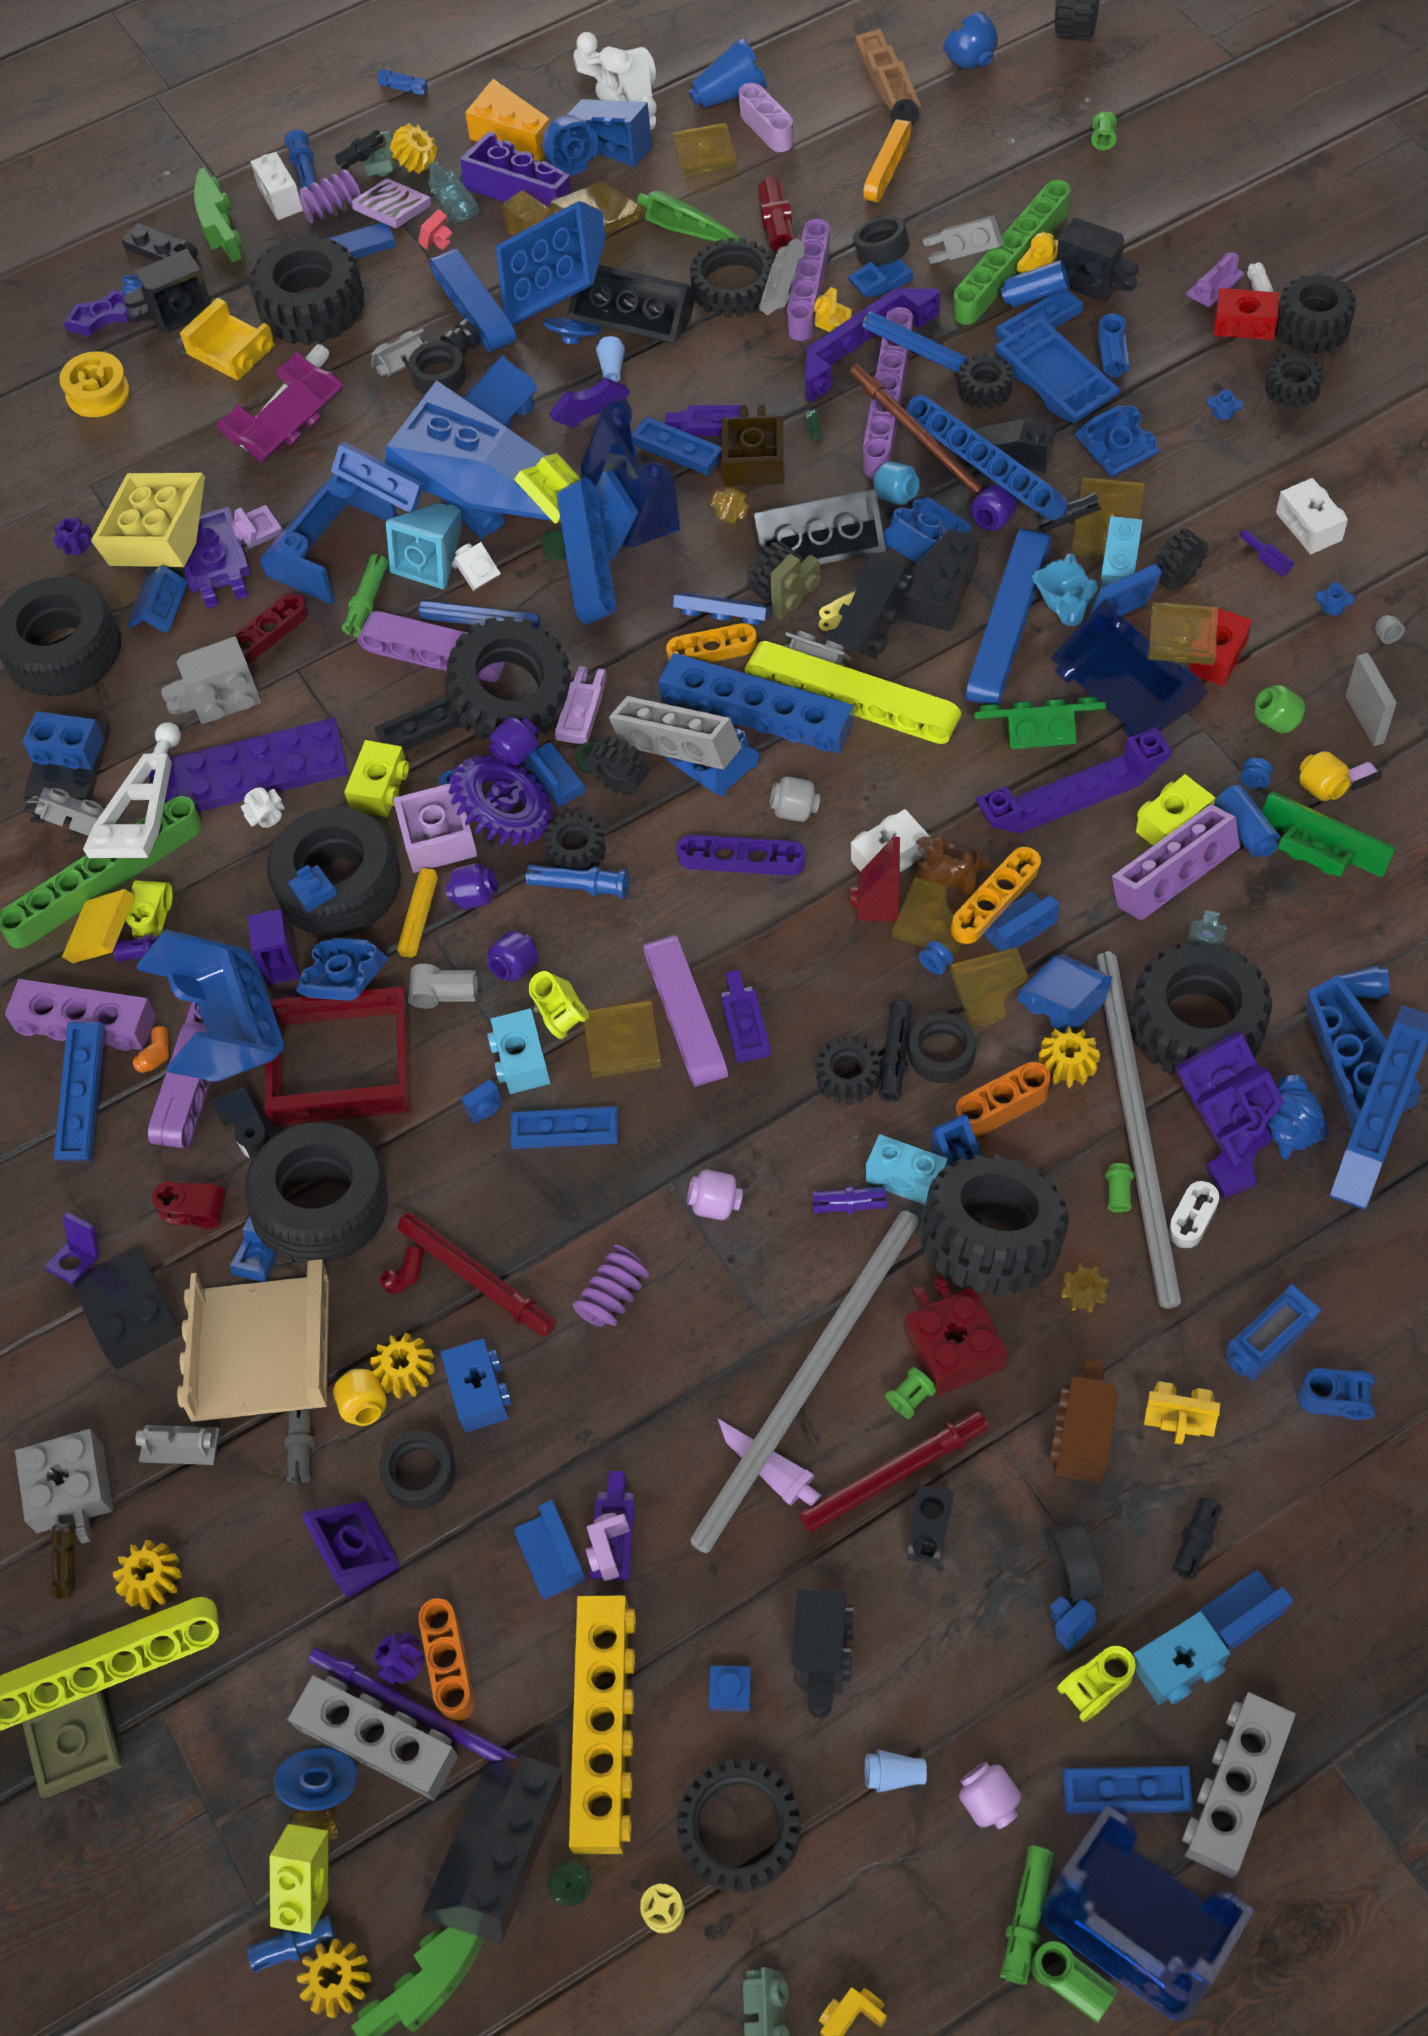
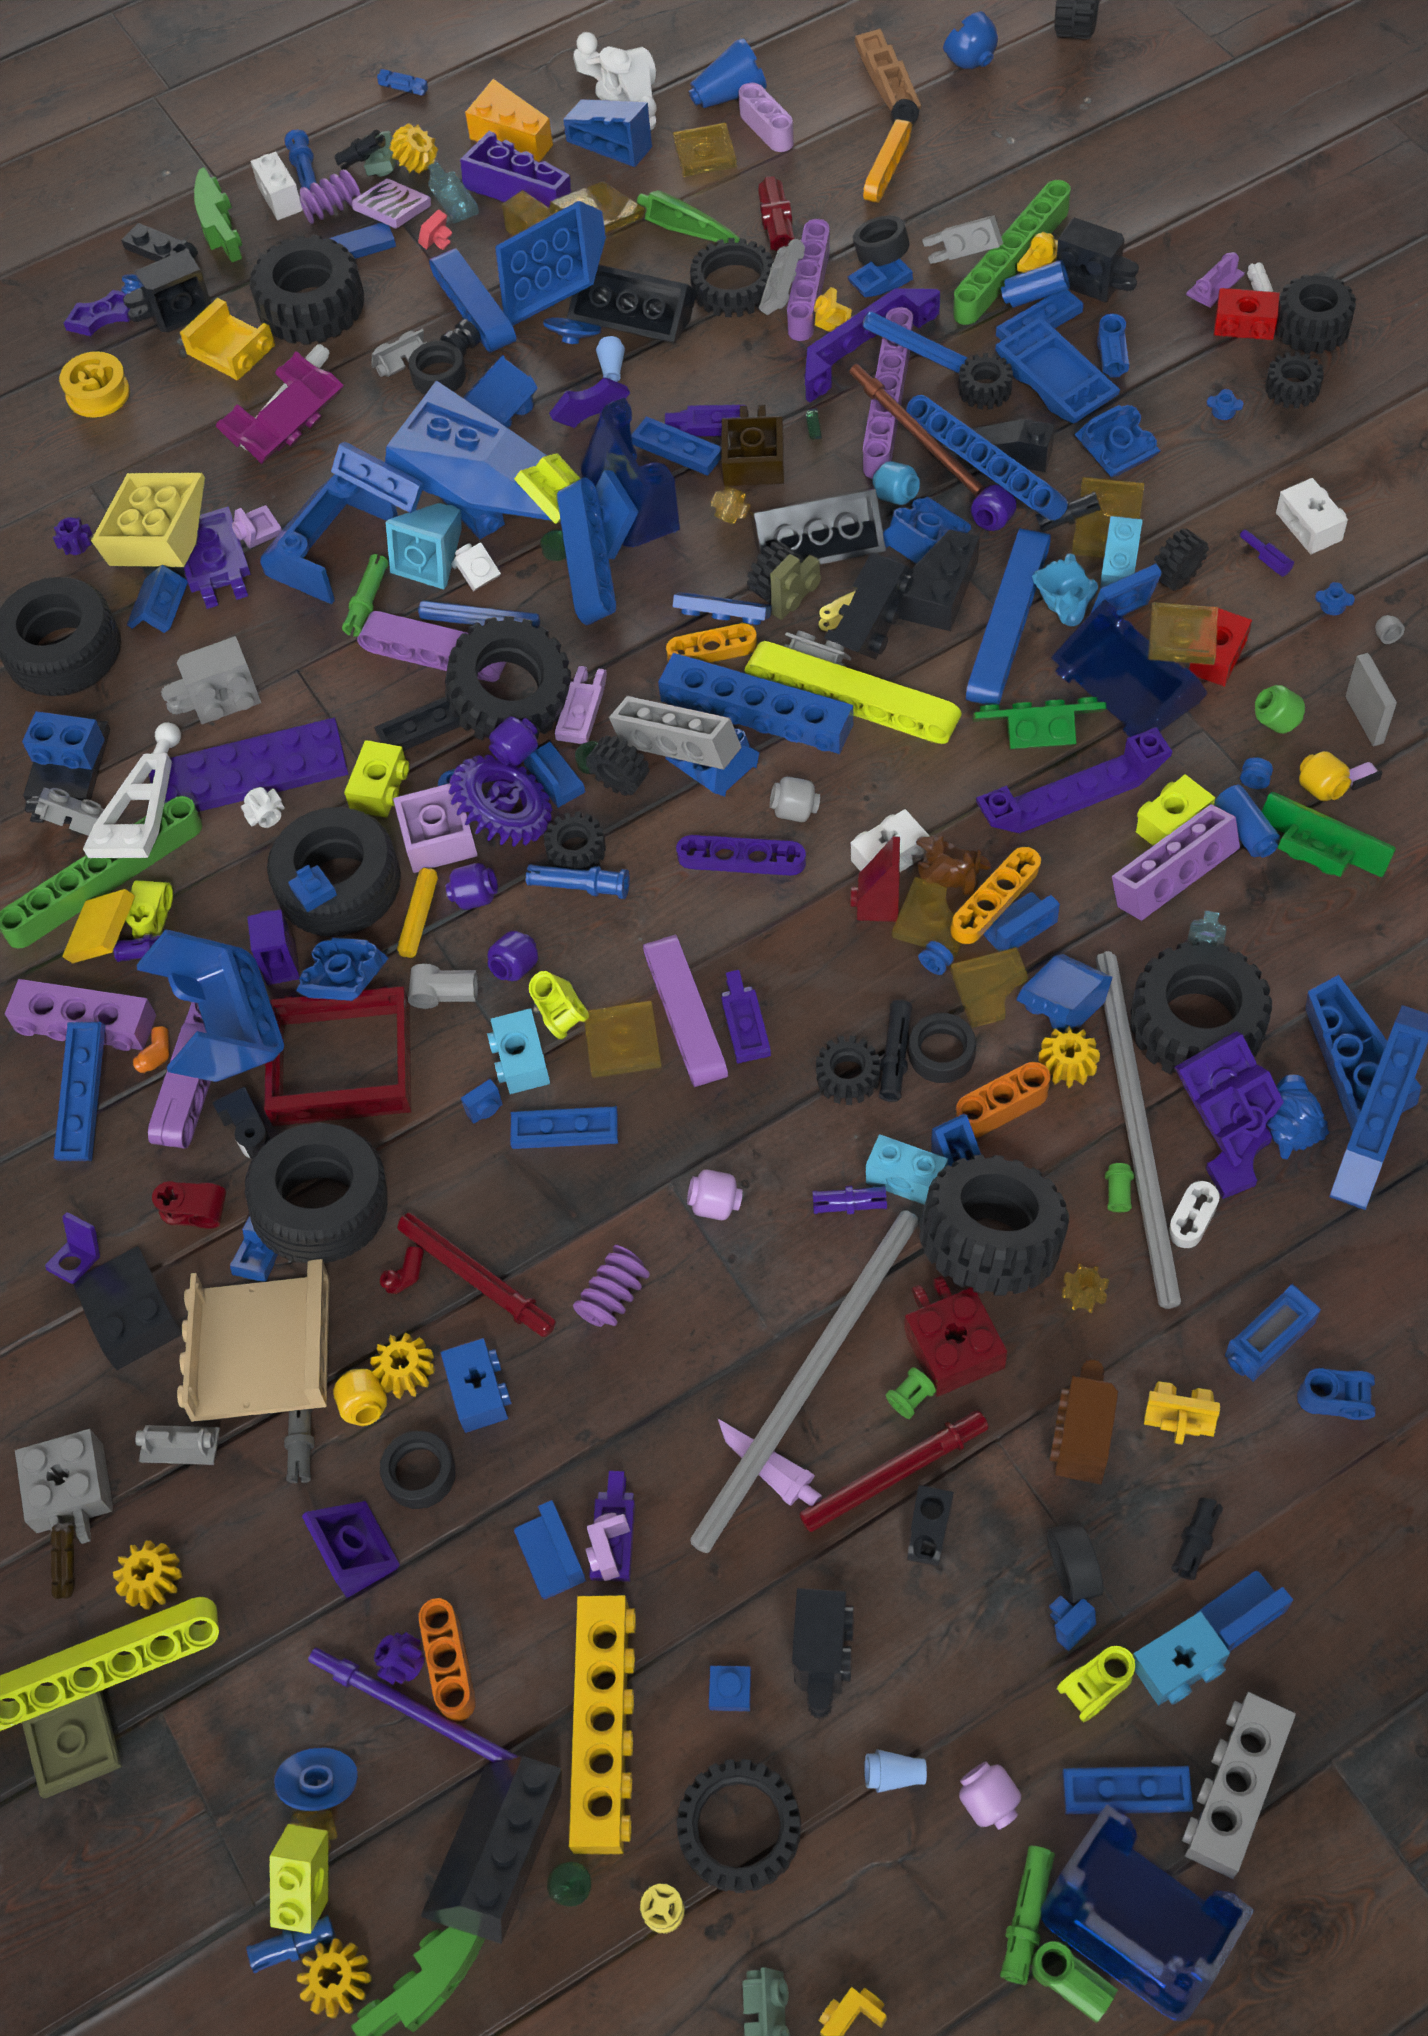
dark red beam [230,593,308,665] -> none
light grey brick [287,1675,458,1801] -> none
blue cylinder [542,115,599,175] -> none
bright green bush [1091,111,1117,150] -> none
blue cone [1336,965,1390,1000] -> none

